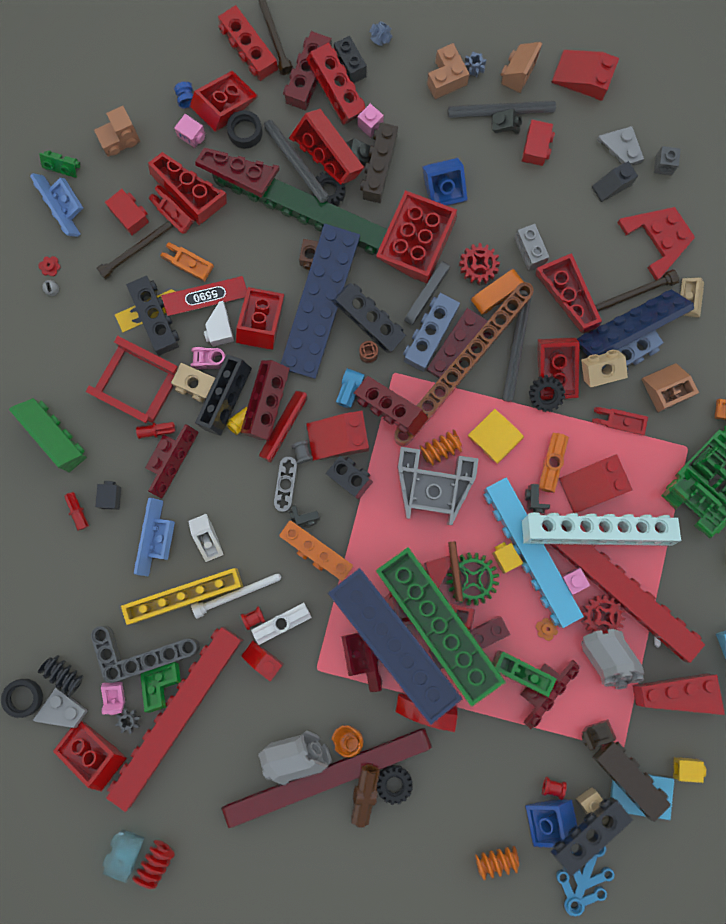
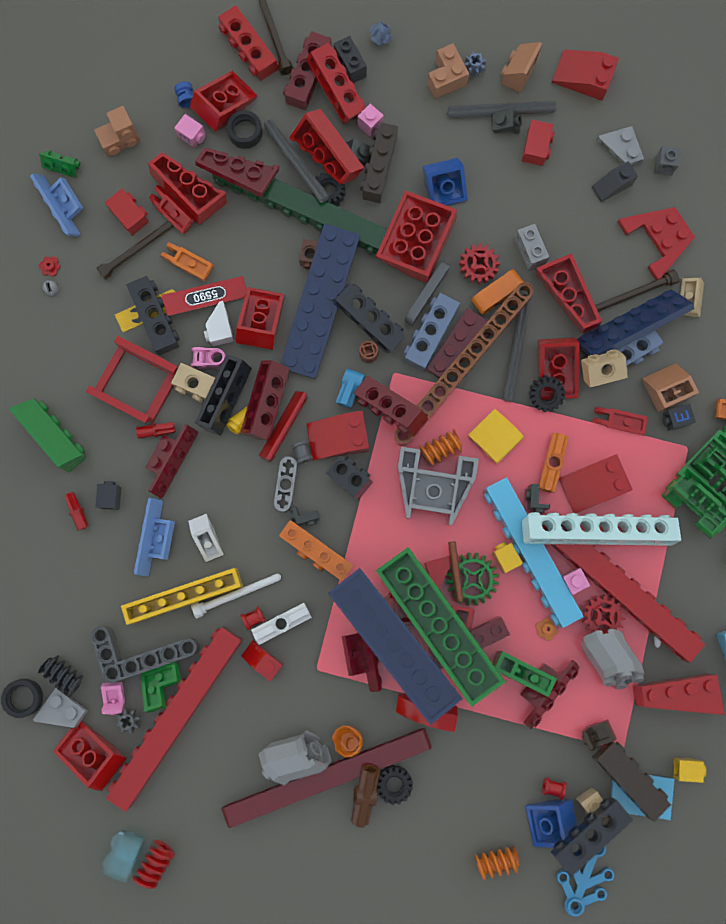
none -> black brick [662,404,696,431]

